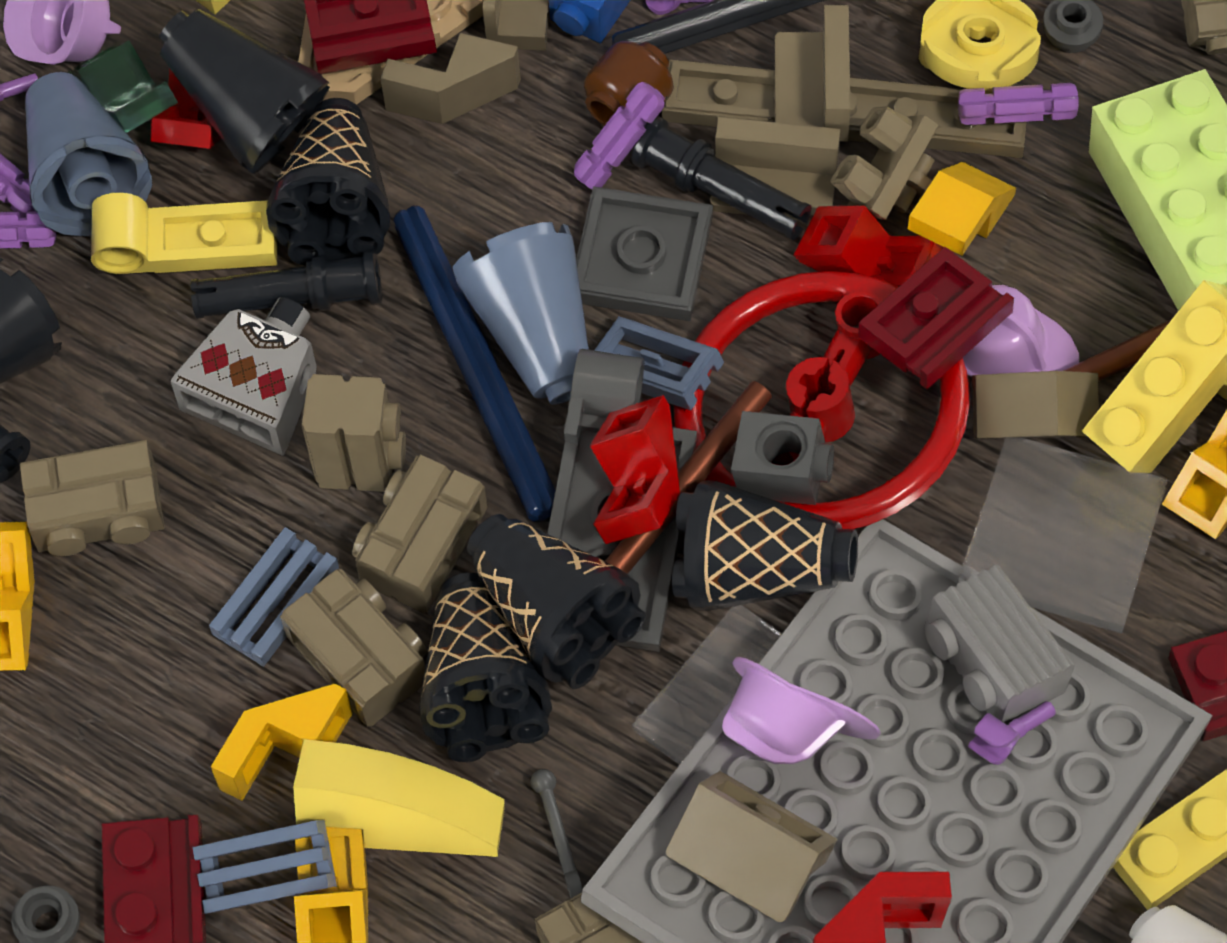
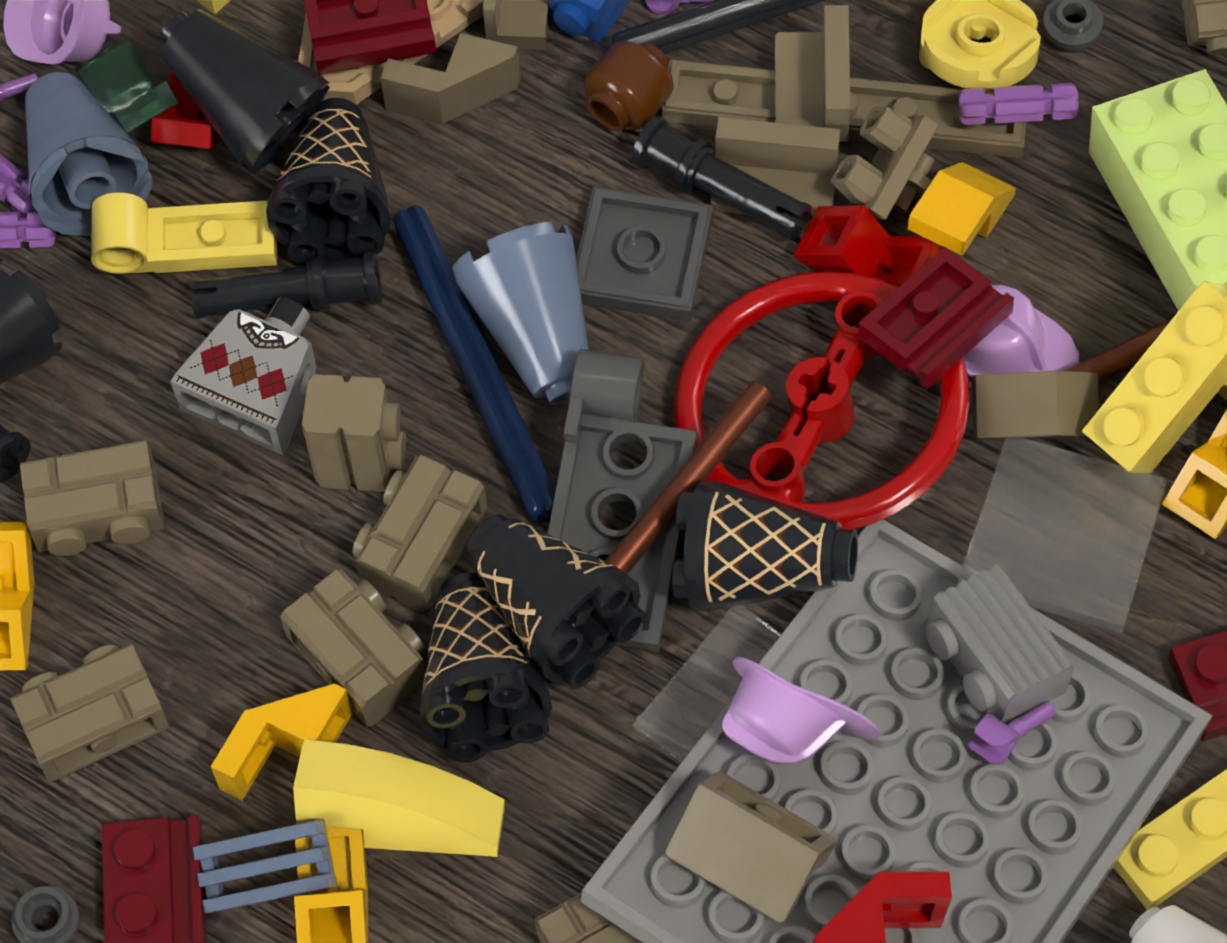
sand blue tile [209,527,339,667] -> none
dark grey hinge [530,769,583,898] -> none
medium lavender axle [574,82,665,189] -> none
red slope [590,395,680,544] -> none
sand blue tile [594,316,724,410] -> none
dark grey brick [731,411,834,505] -> none
none -> dark tan brick [10,643,170,783]

